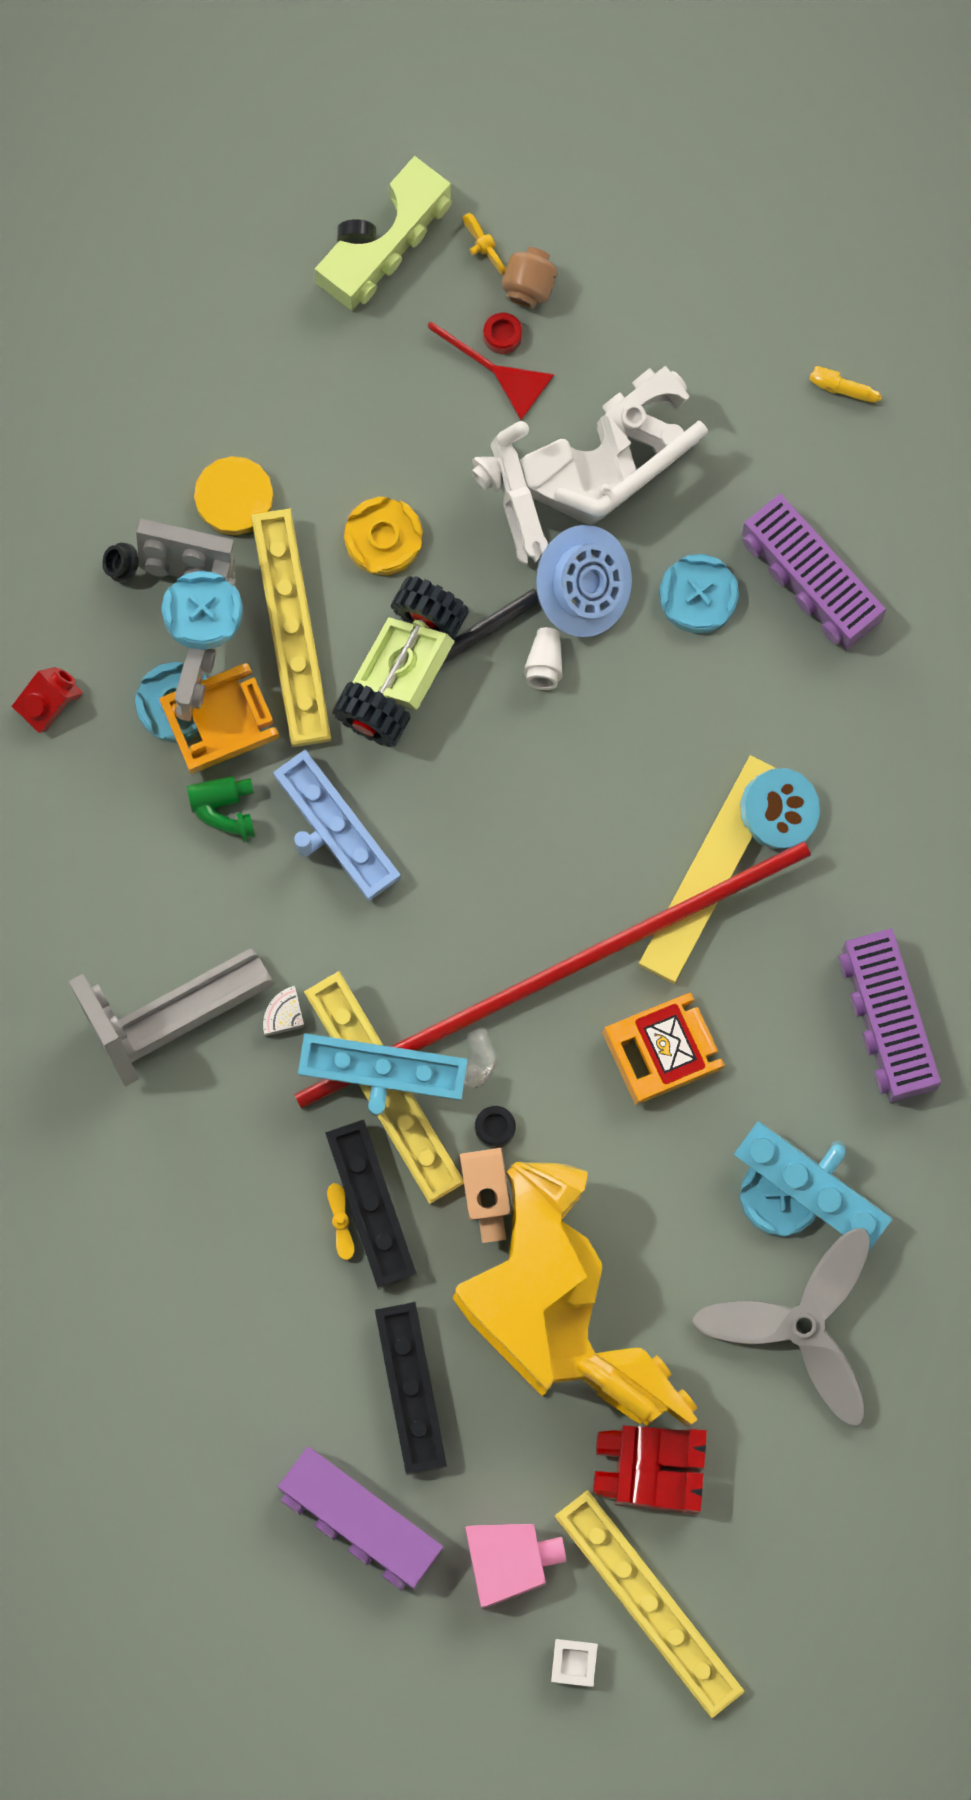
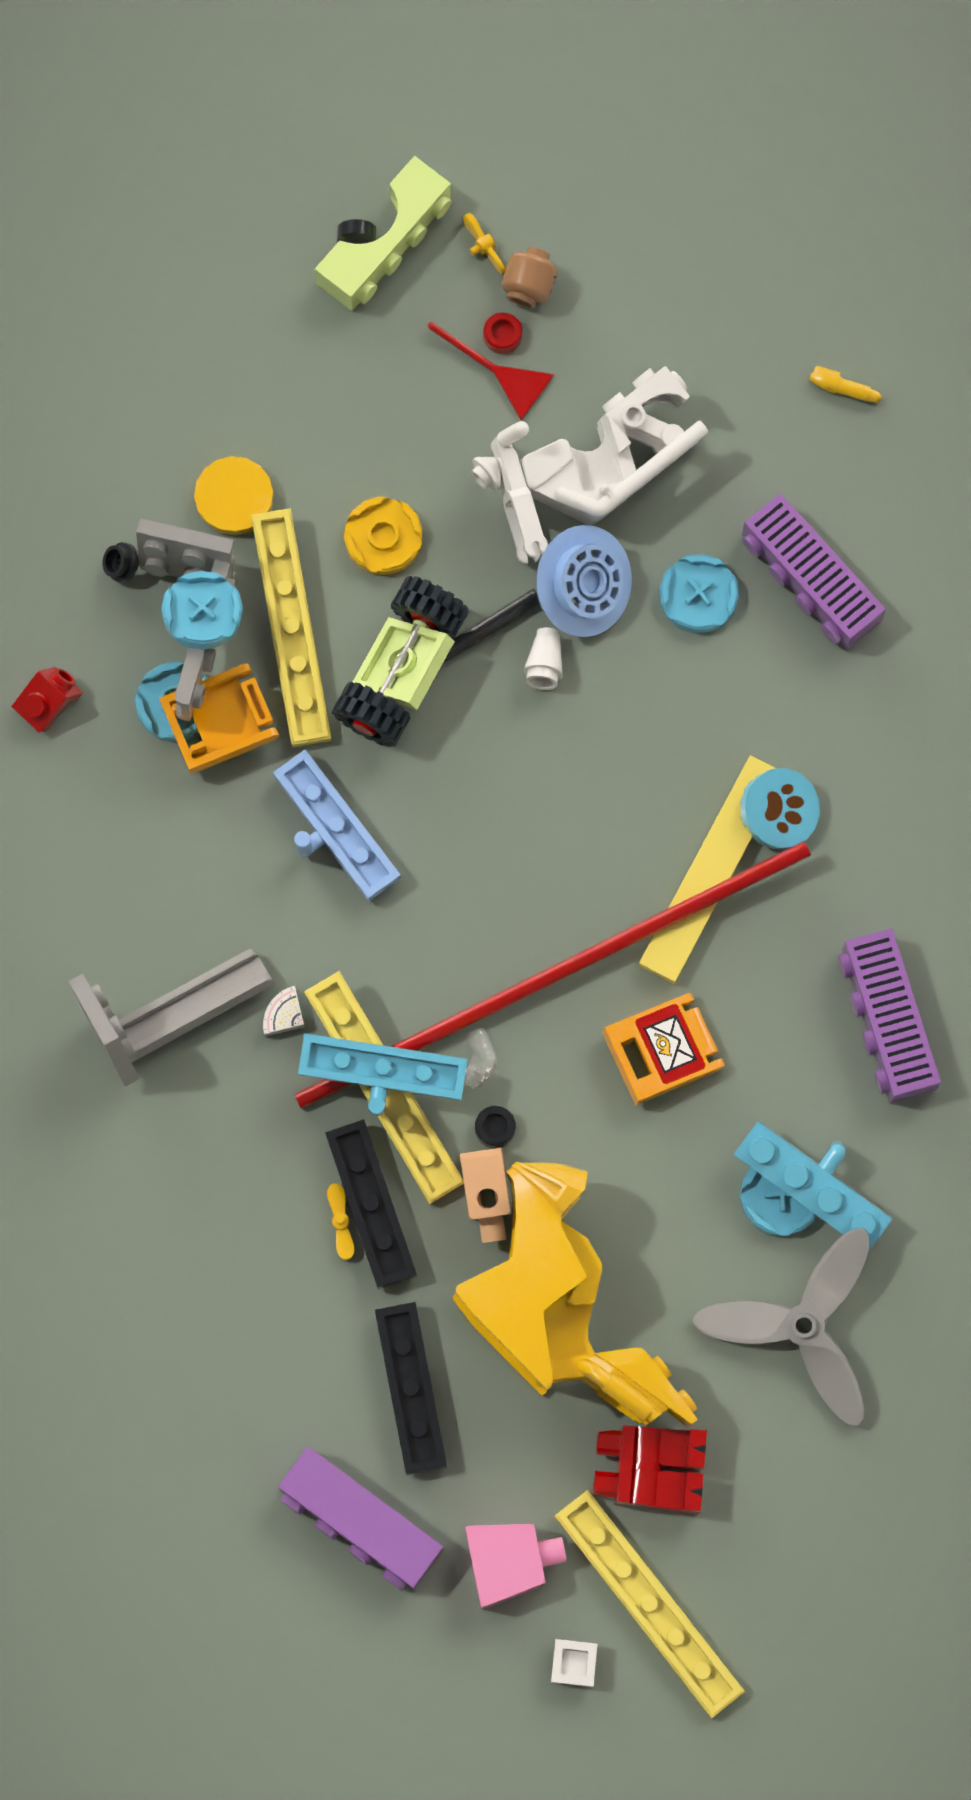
green plant [186,776,255,843] -> none

